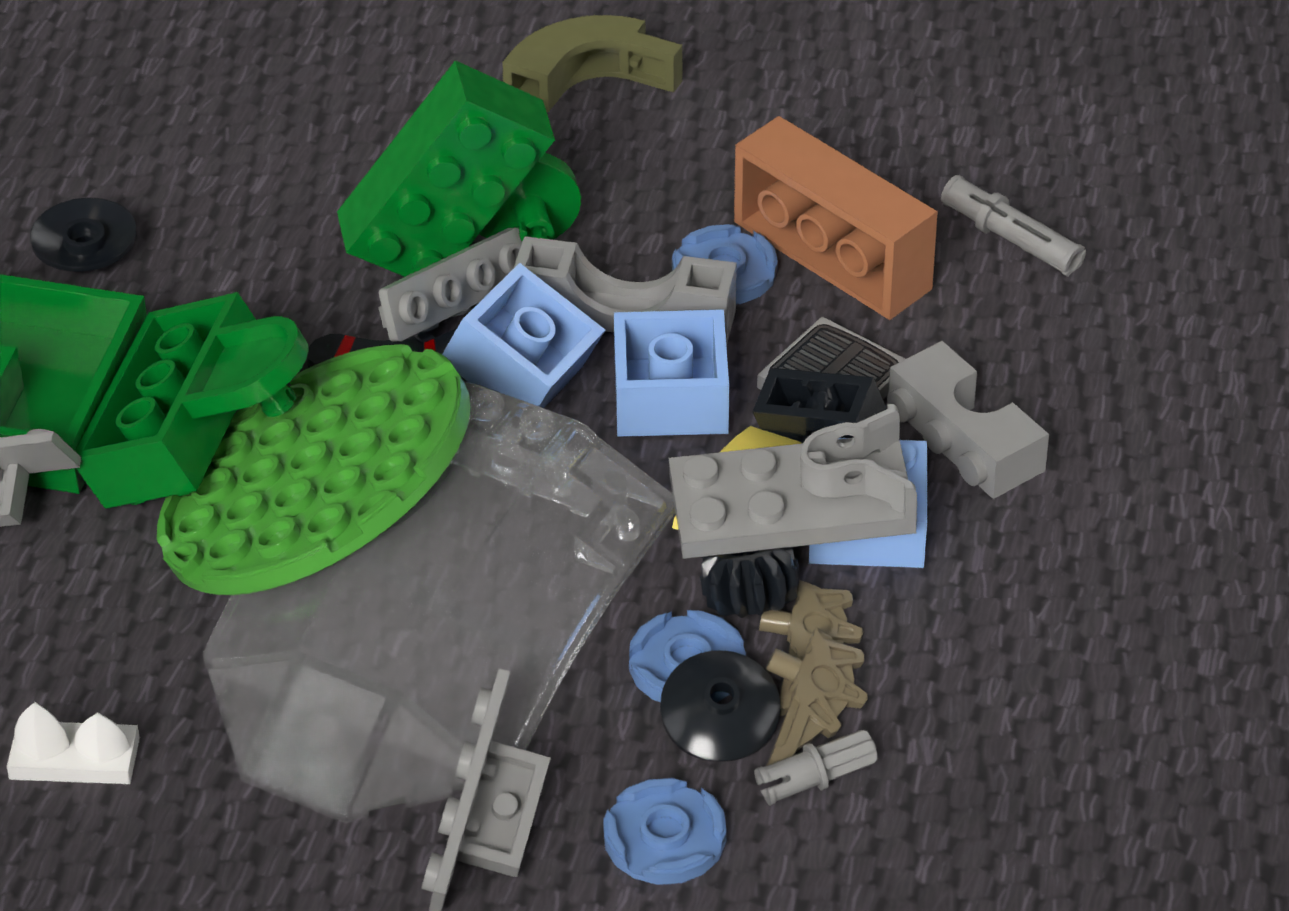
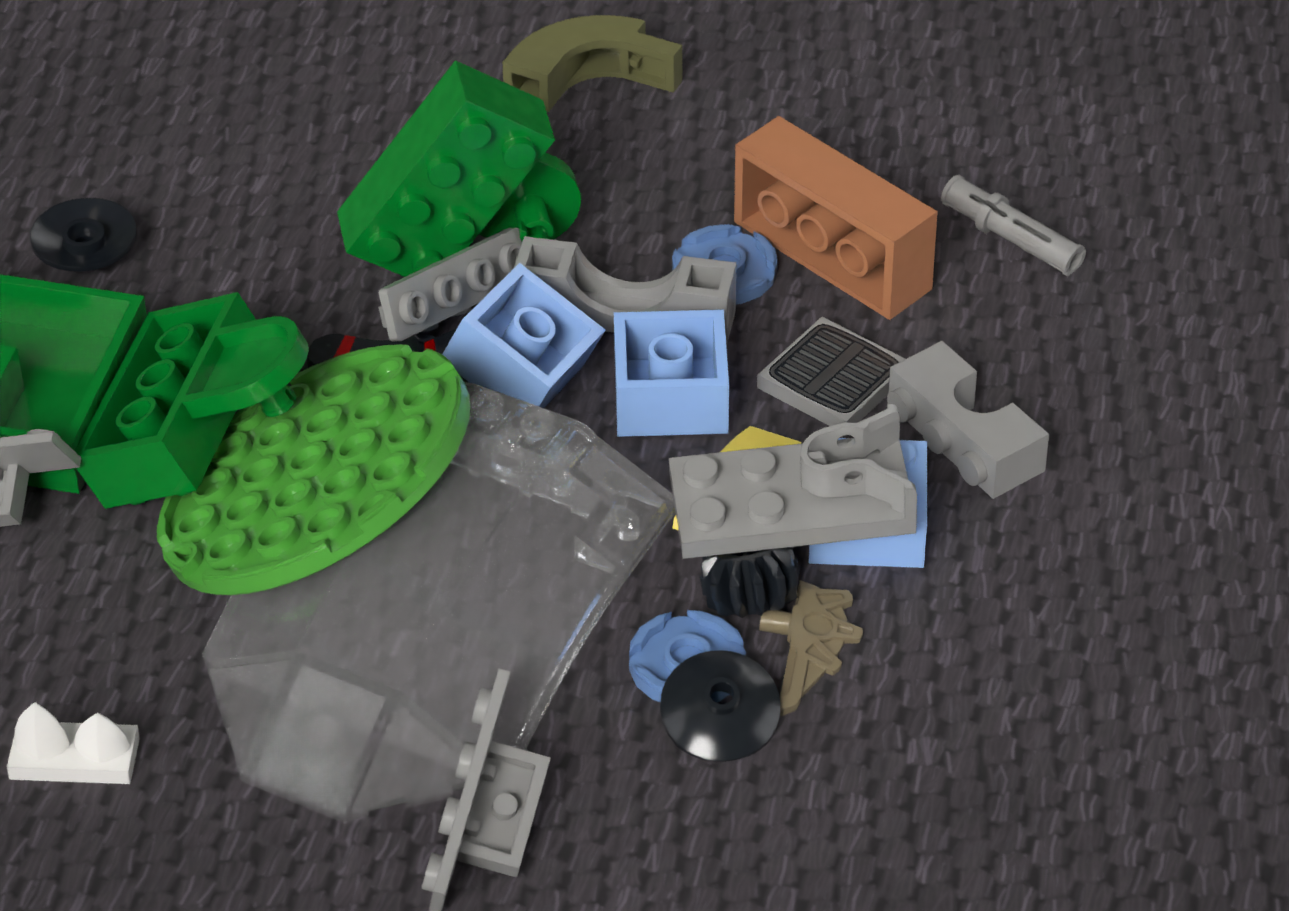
medium blue tile [603,778,727,885] -> none
black brick [752,367,886,444] -> none
light grey axle [754,730,878,806] -> none
dark tan piece [766,627,867,766] -> none

